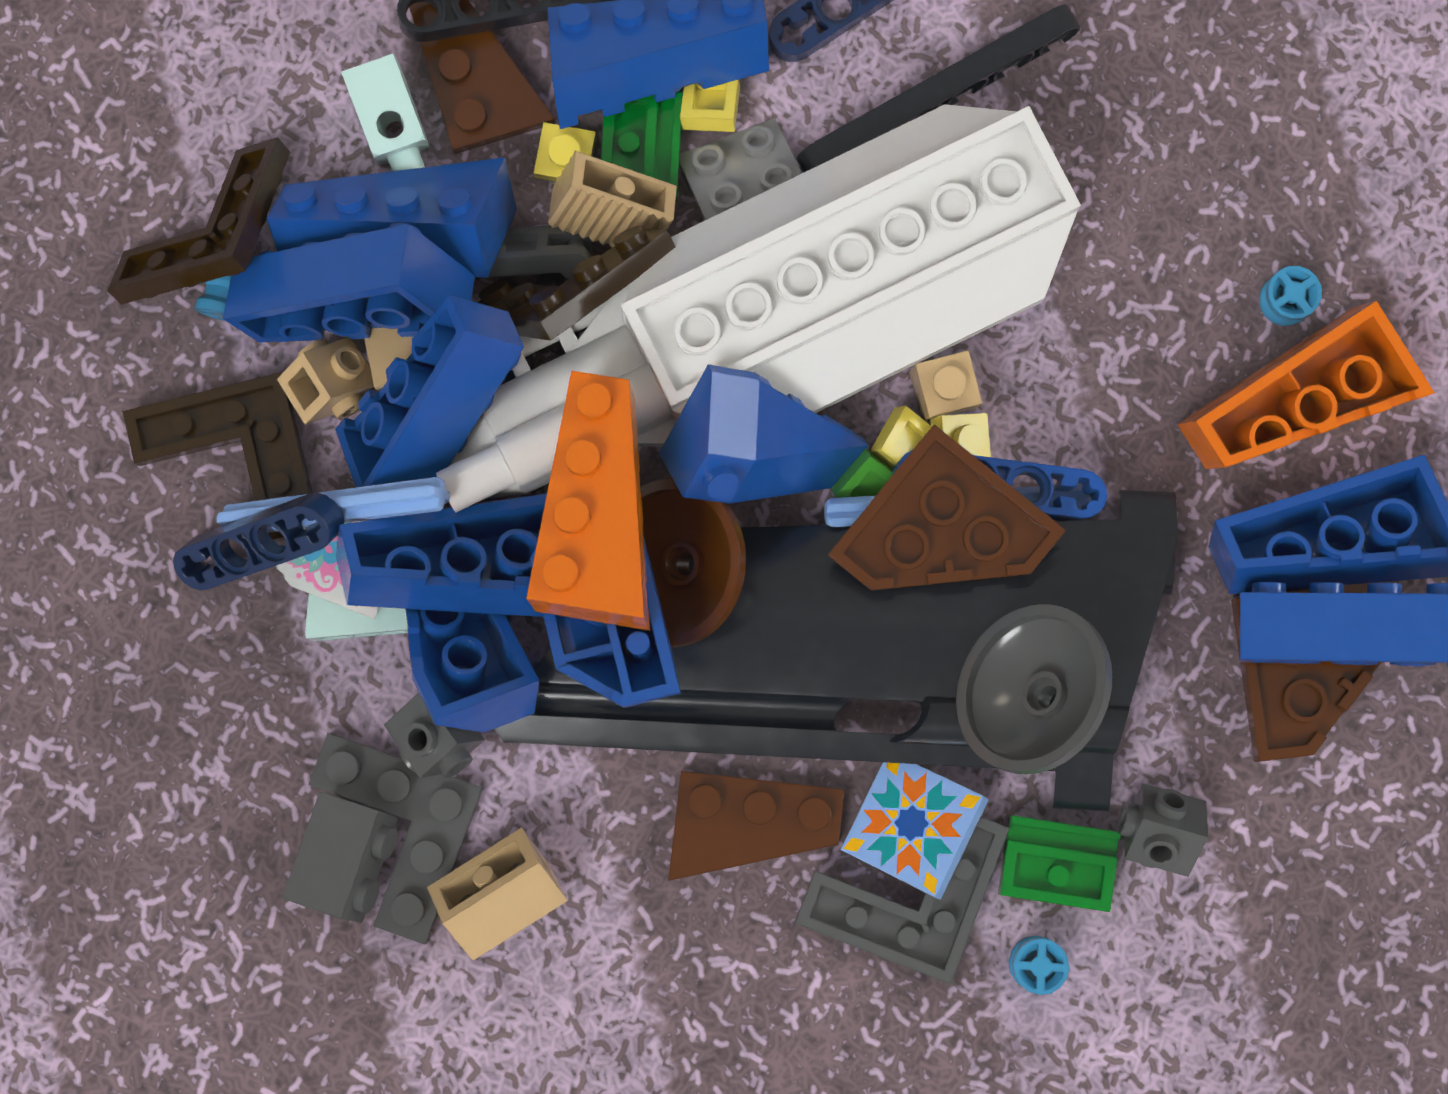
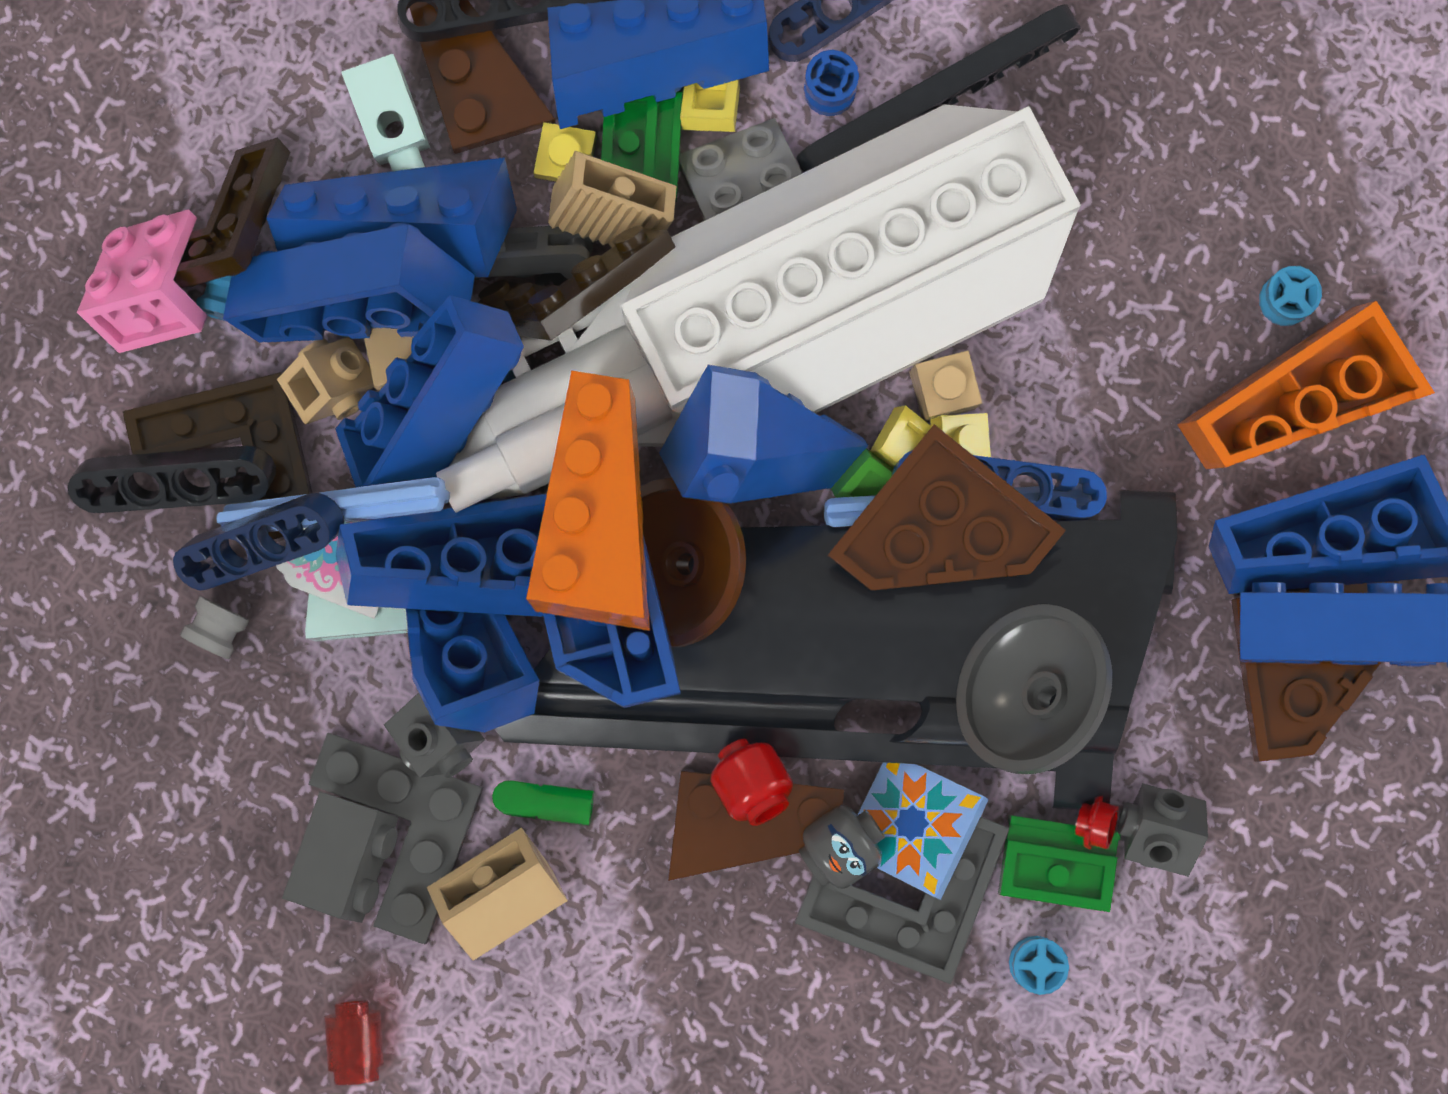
none -> black beam [67,446,276,513]
none -> bright pink bracket [77,209,207,353]
none -> light grey wheel [180,596,249,660]
none -> clear red brick [324,1000,384,1085]
none -> green bar [492,780,595,826]
none -> red head [710,739,793,826]
none -> dark grey head [799,805,885,889]
none -> blue wheel [804,49,859,116]
none -> red plate [1075,796,1119,850]

